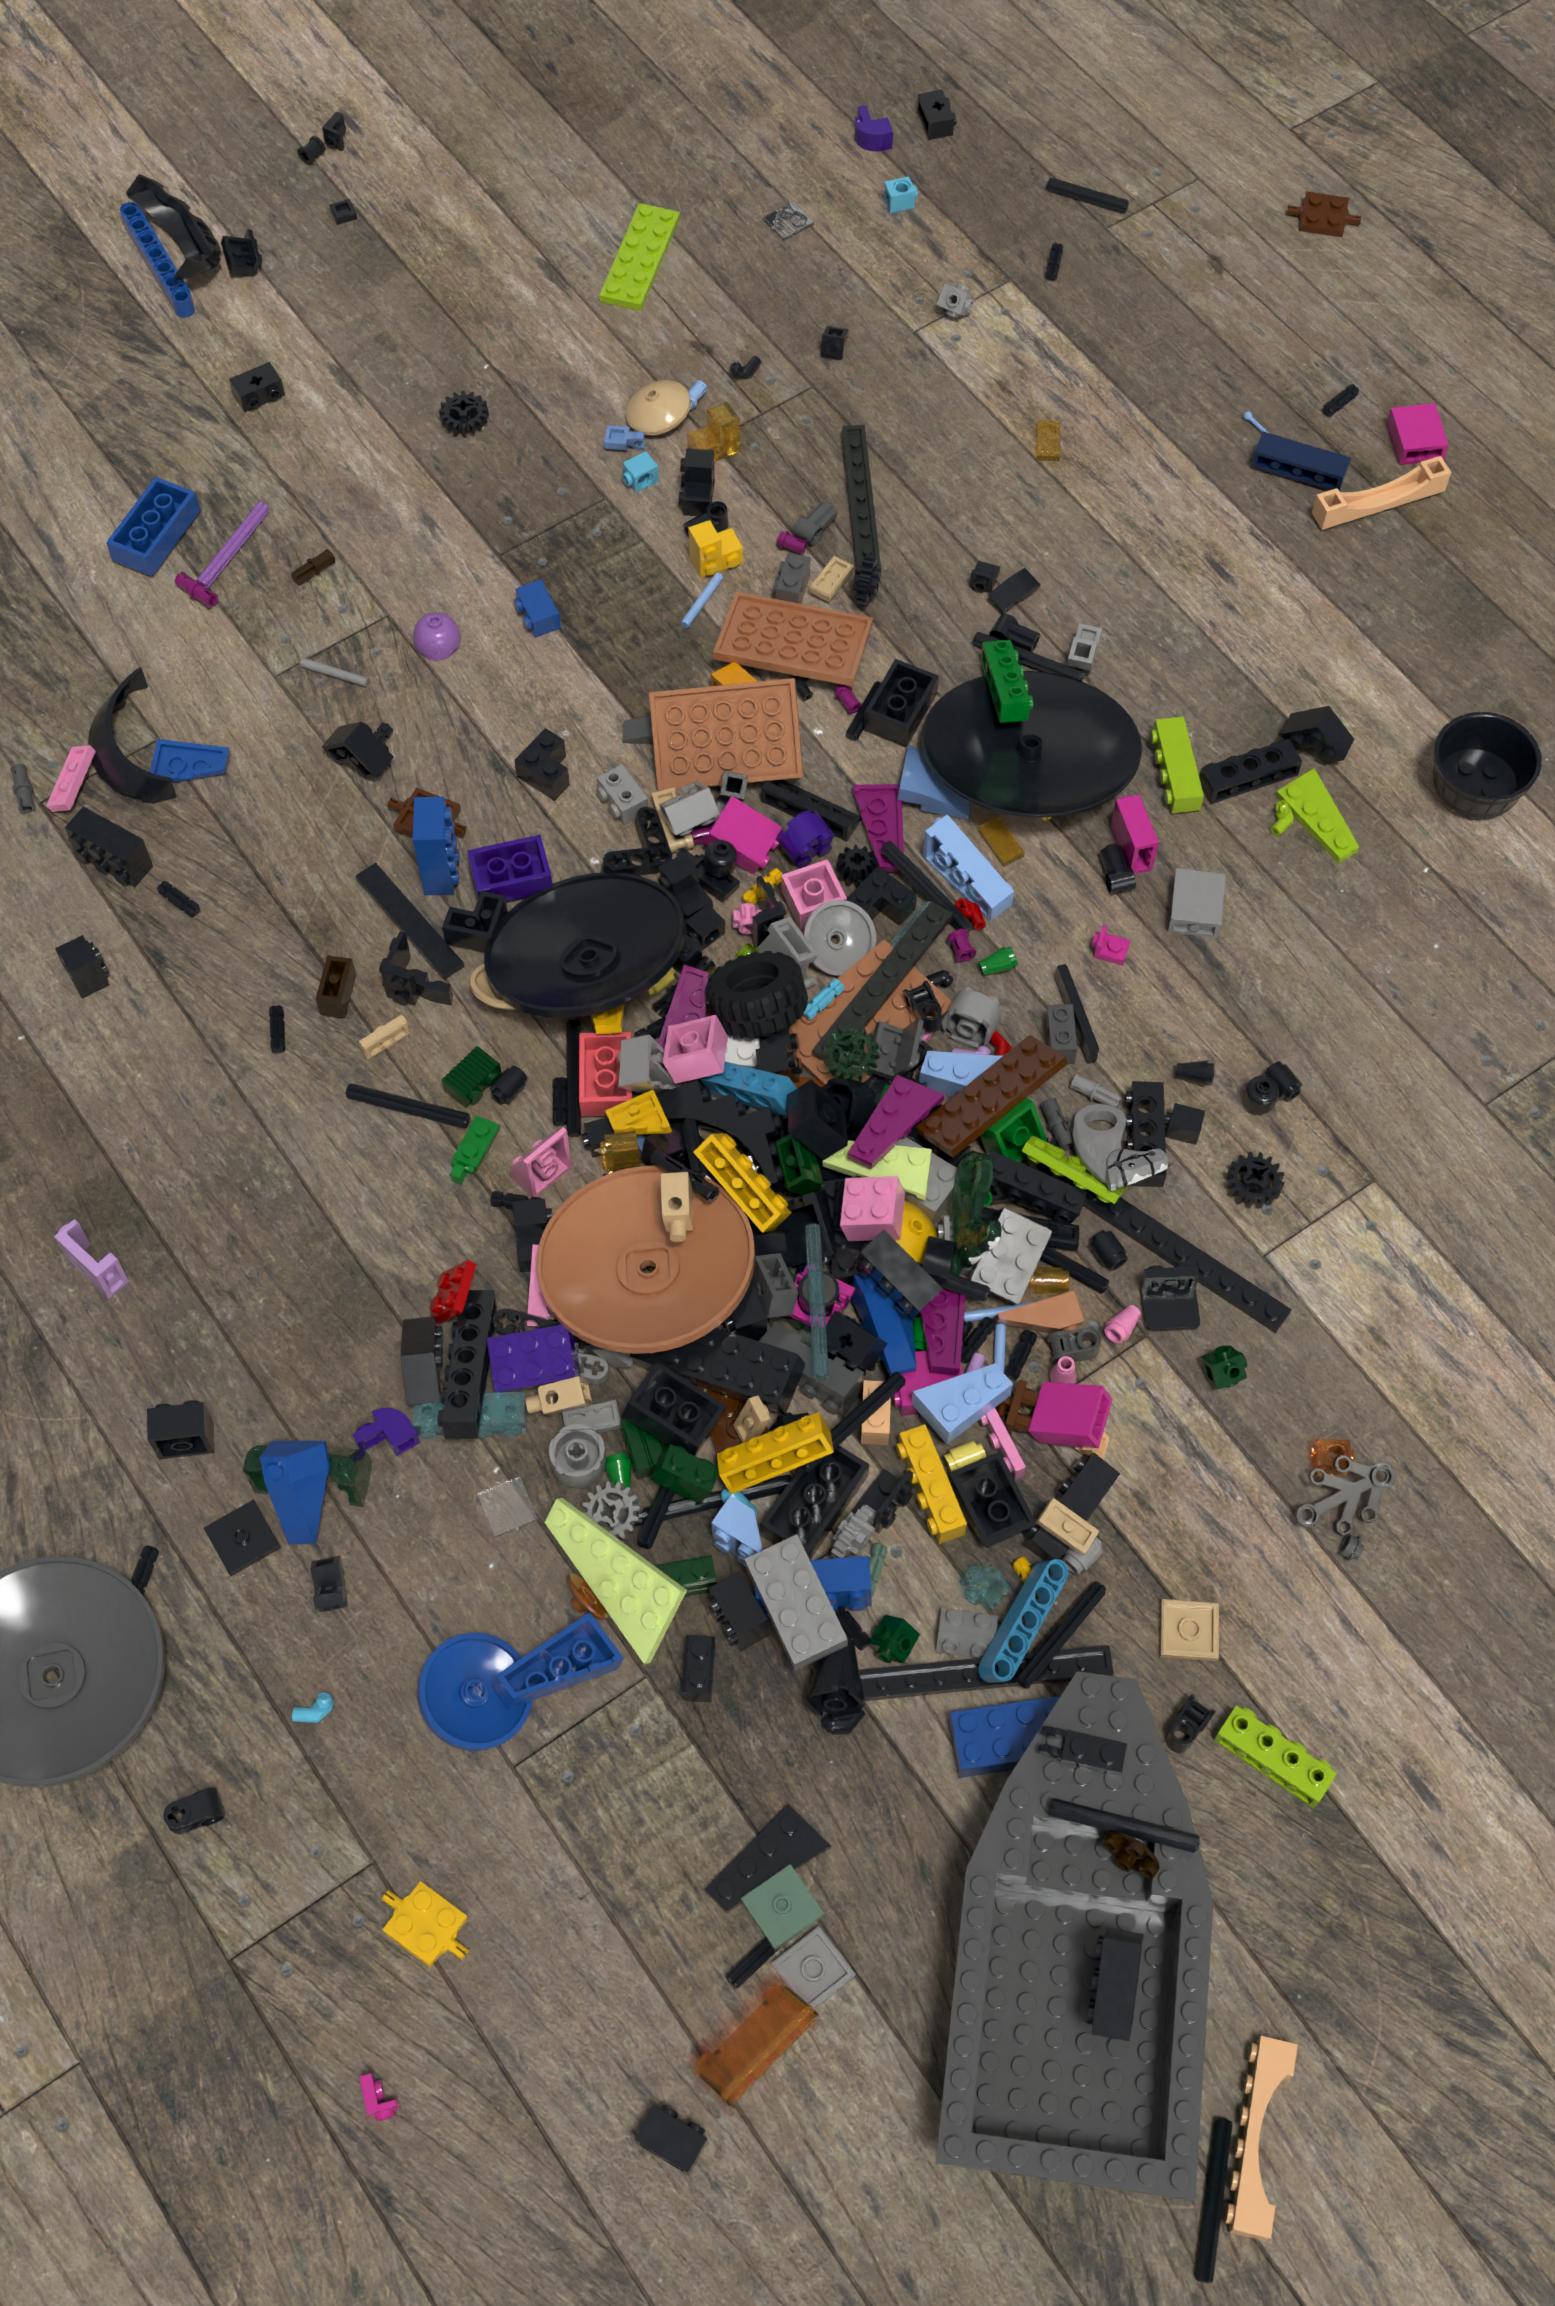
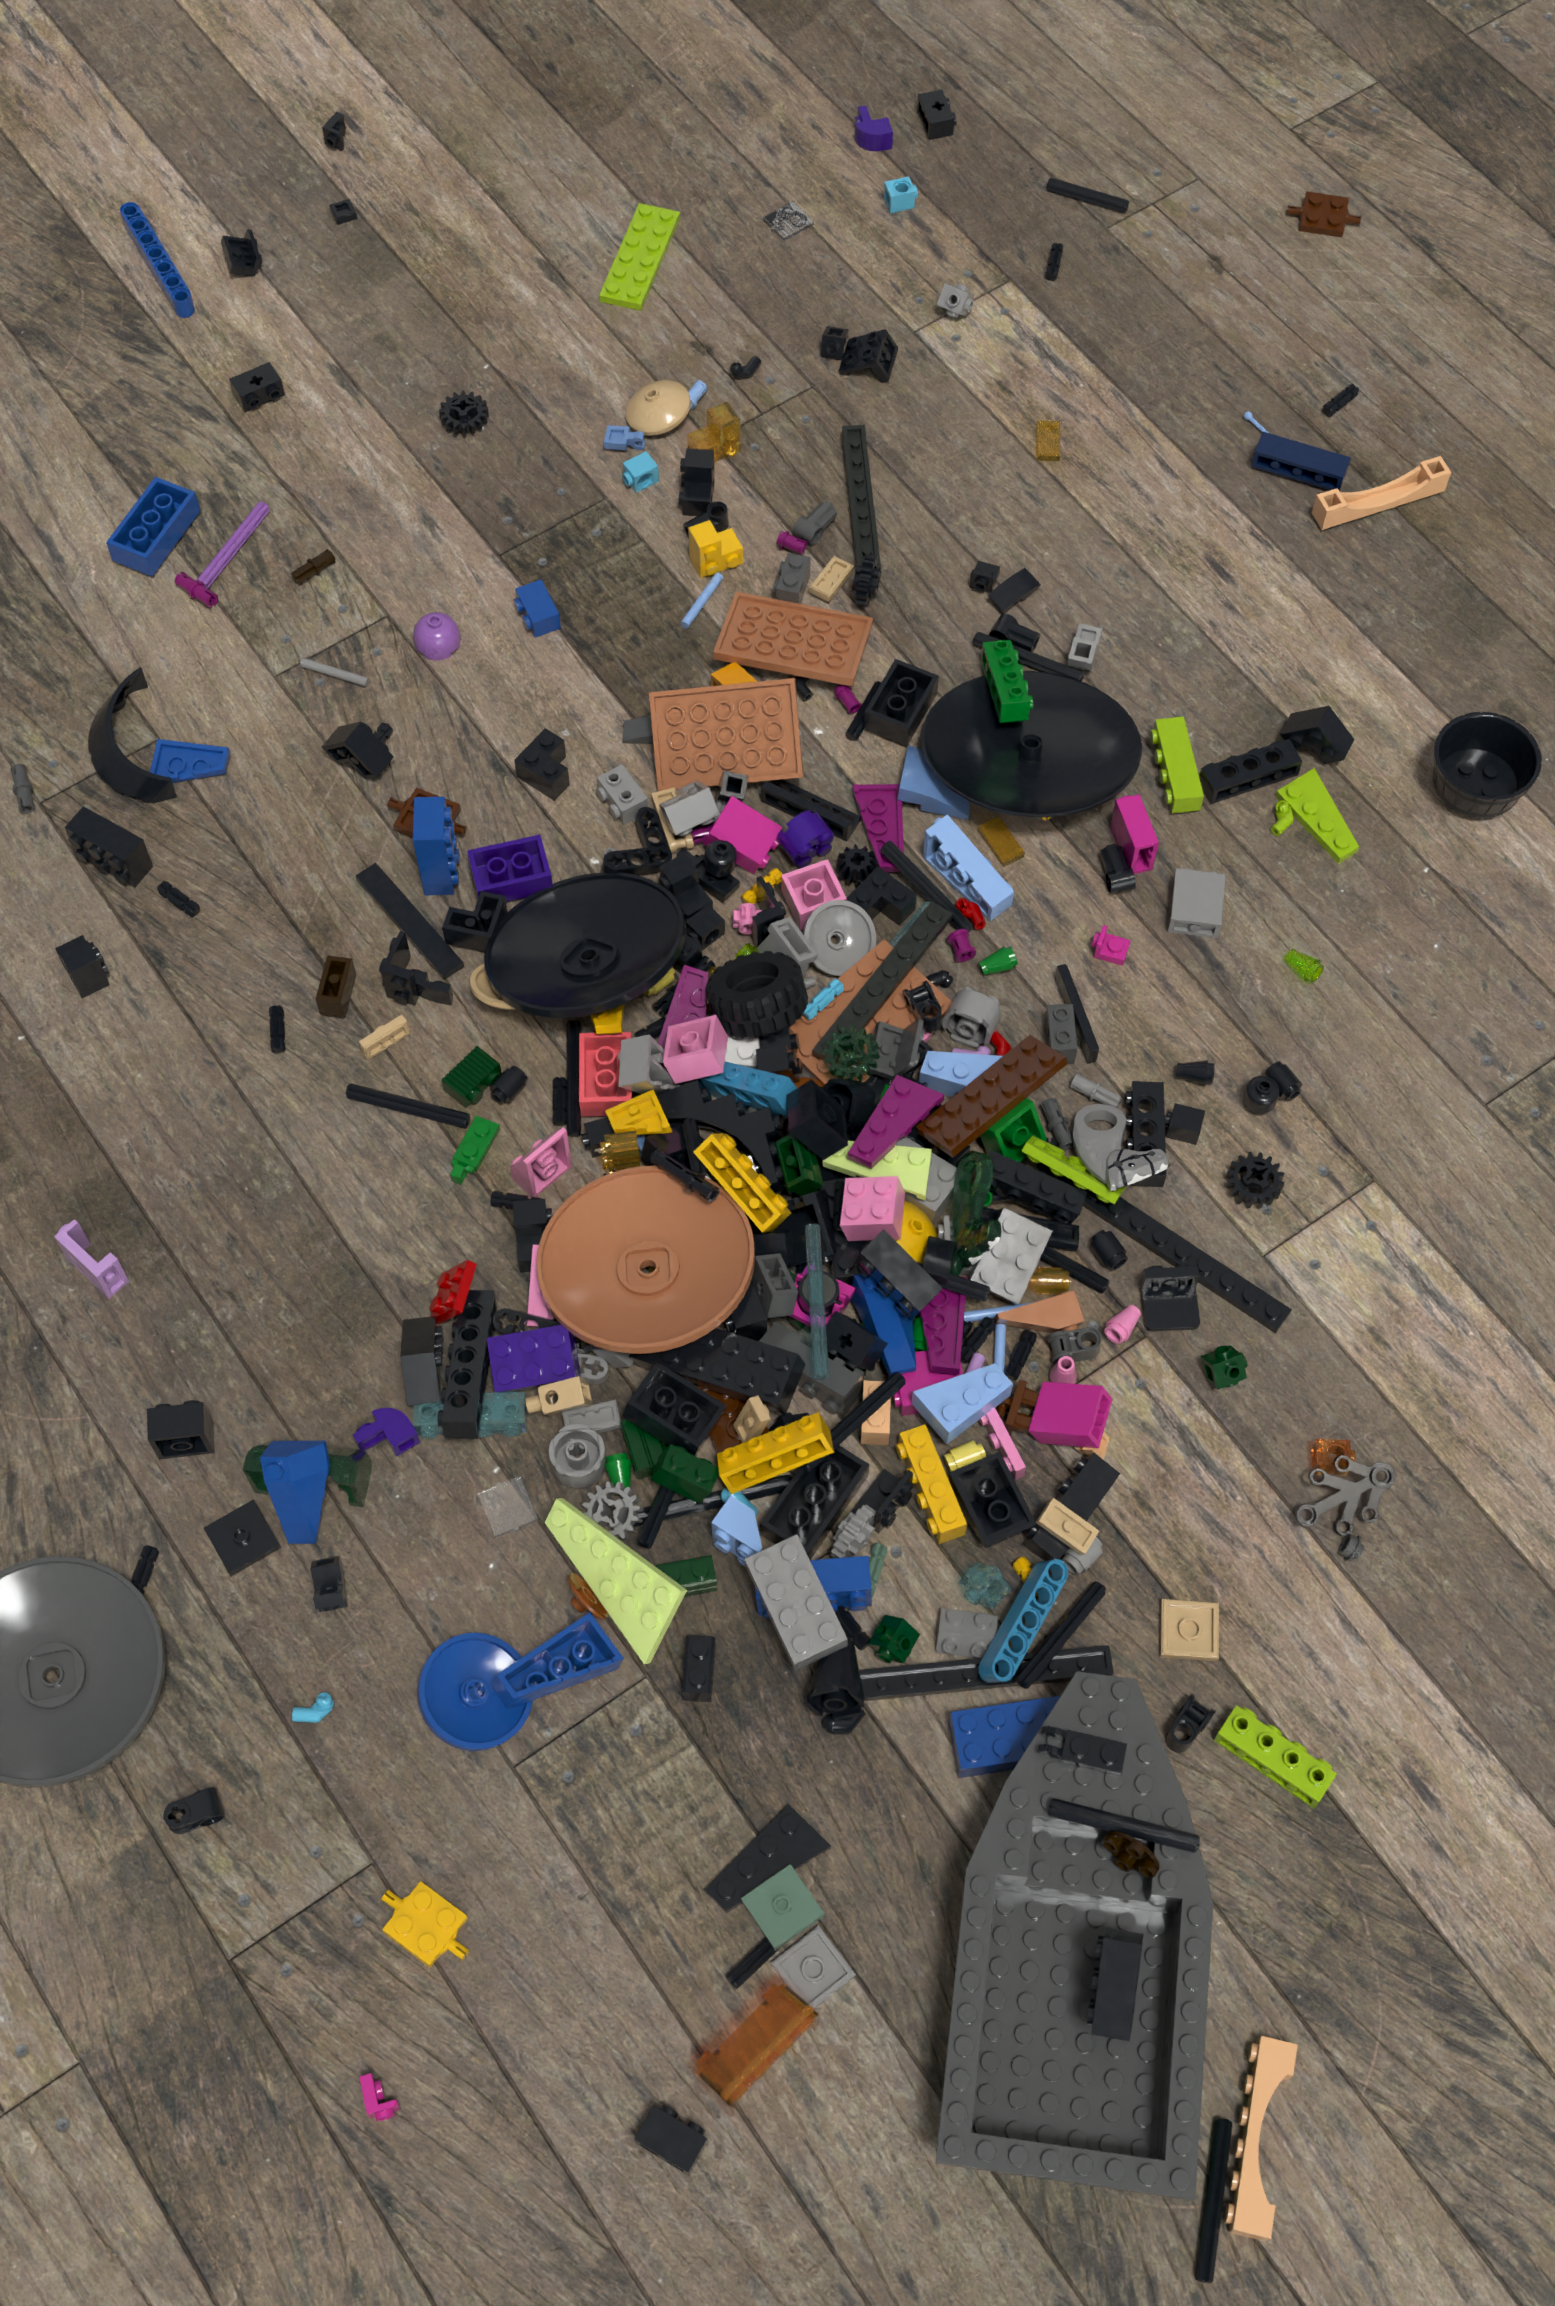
bright pink plate [46,745,96,812] -> none
black windscreen [126,174,221,280] -> none
black bush [297,136,326,165] -> none
tan torso [661,1172,694,1242] -> none
black brick [708,1571,770,1652] -> none
dark pink brick [1386,403,1449,465] -> none
none -> black bracket [839,329,898,383]
none -> clear neon green cone [1285,949,1324,982]

